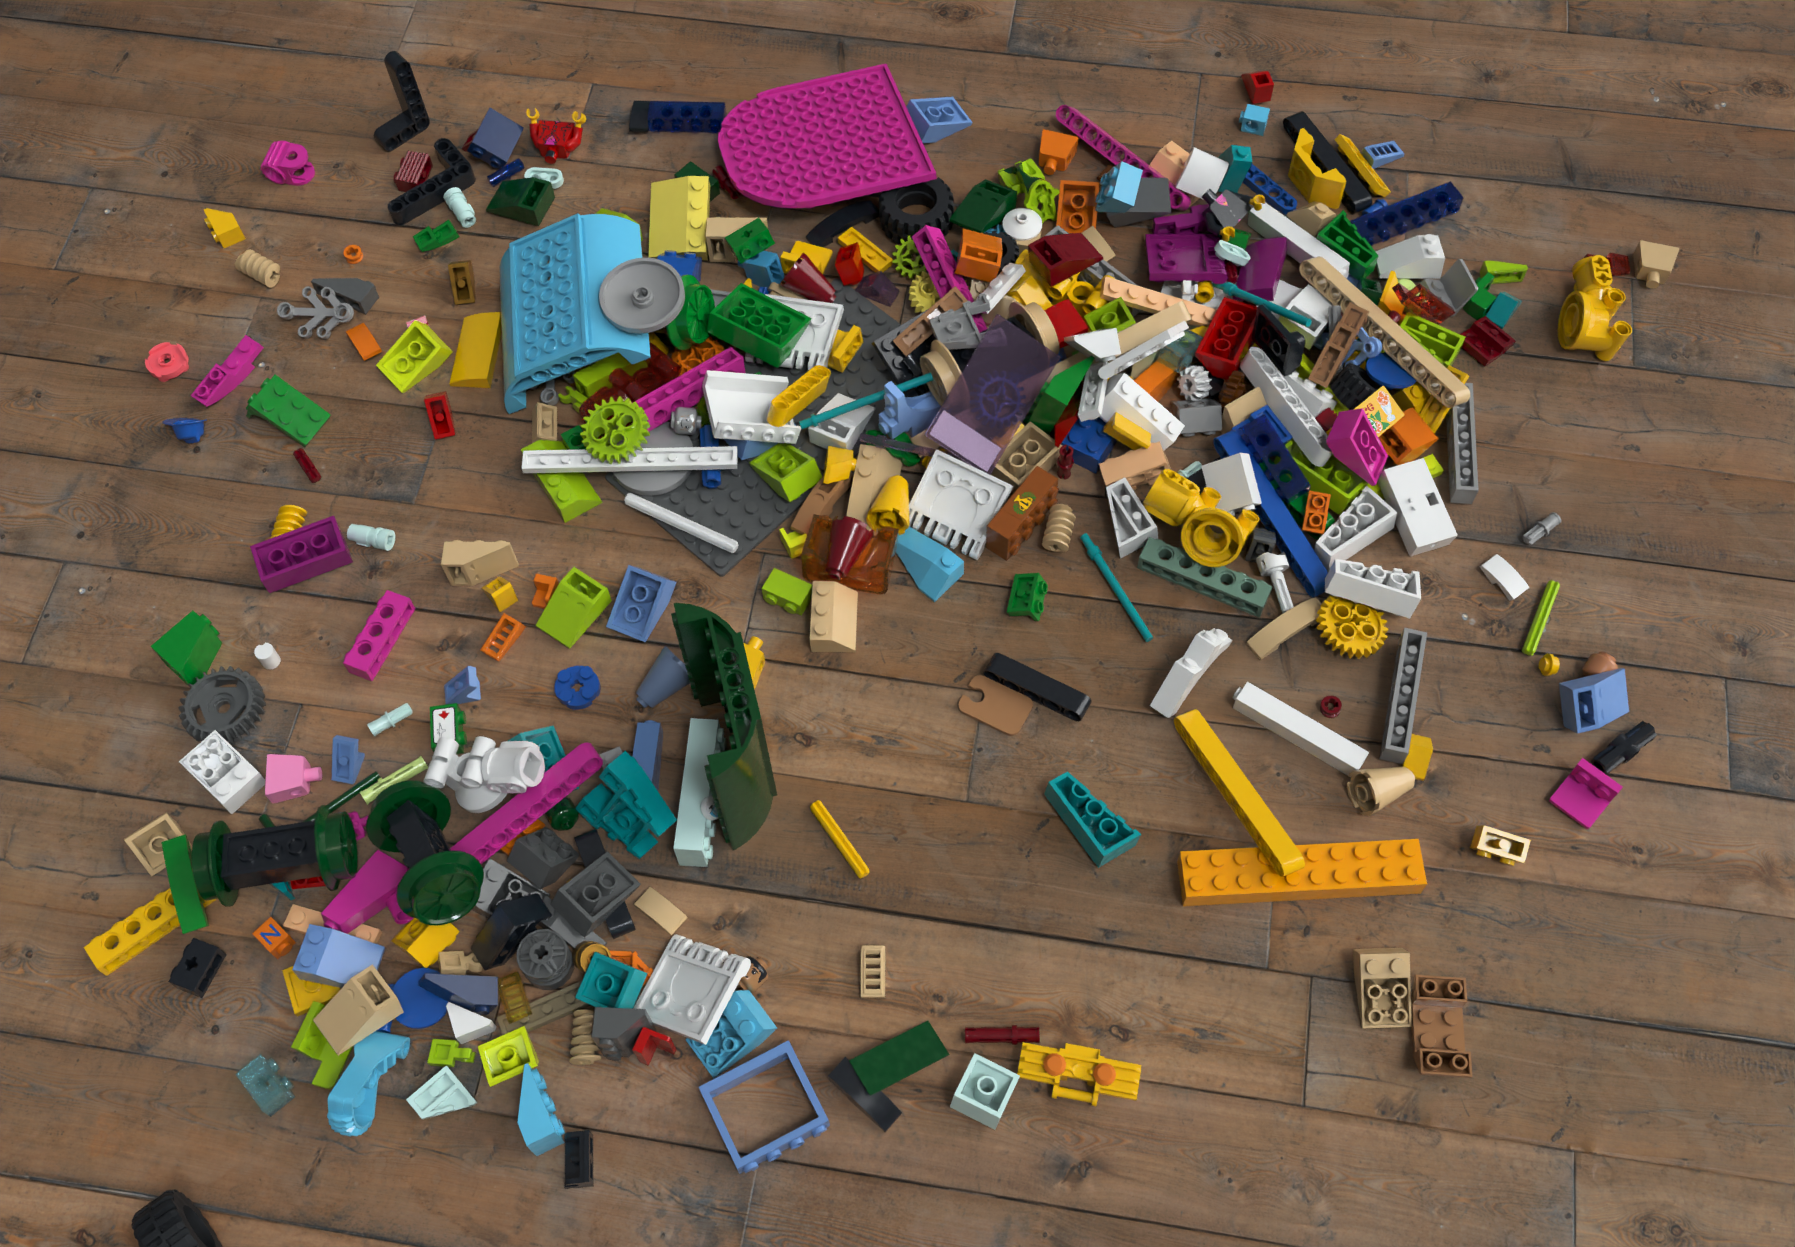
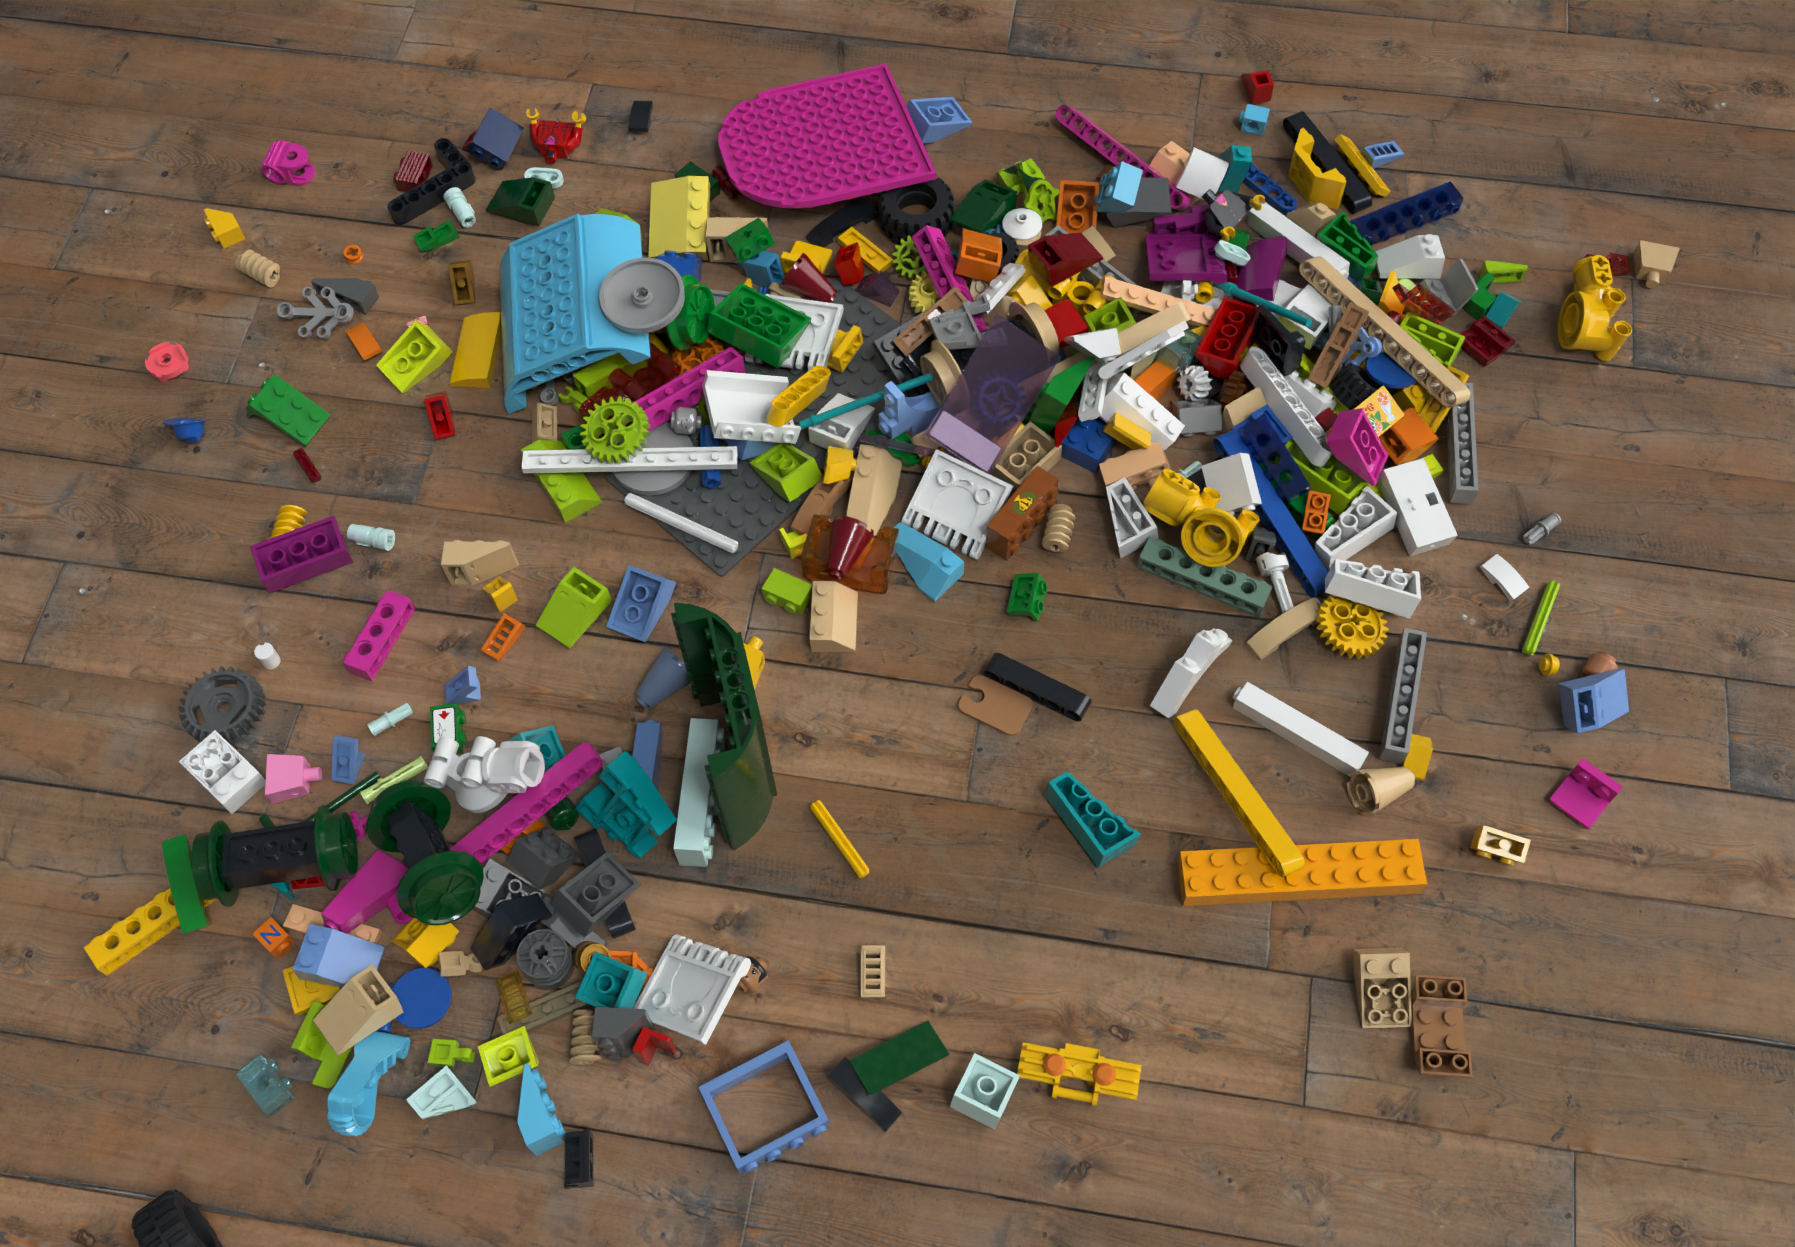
tan slope [124,812,192,877] -> none
green slope [150,610,222,685] -> none
black brick [168,938,227,998] -> none
dark pink slope [191,335,264,407] -> none
black beam [373,51,430,151] -> none
dark blue slope [418,973,498,1015] -> none
white slope [446,1002,497,1044] -> none
clear blue axle [487,158,524,187] -> none
orange panel [532,574,559,609] -> none
blue plate [554,666,601,710] -> none
tan slope [634,887,687,935] -> none
clear blue brick [647,101,727,133] -> none
medium azure slope [686,990,777,1079] -> none
white tile [701,796,719,820] -> none
yellow cone [866,475,909,536] -> none
dark red pin [965,1025,1040,1045] -> none
orange torso [1039,129,1078,175] -> none
dark red pin [1057,445,1074,480] -> none
teal bar [1080,533,1153,642] -> none
dark red bush [1320,696,1342,718] -> none
blue pin [1362,199,1388,222] -> none
black piece [1590,721,1657,775] -> none

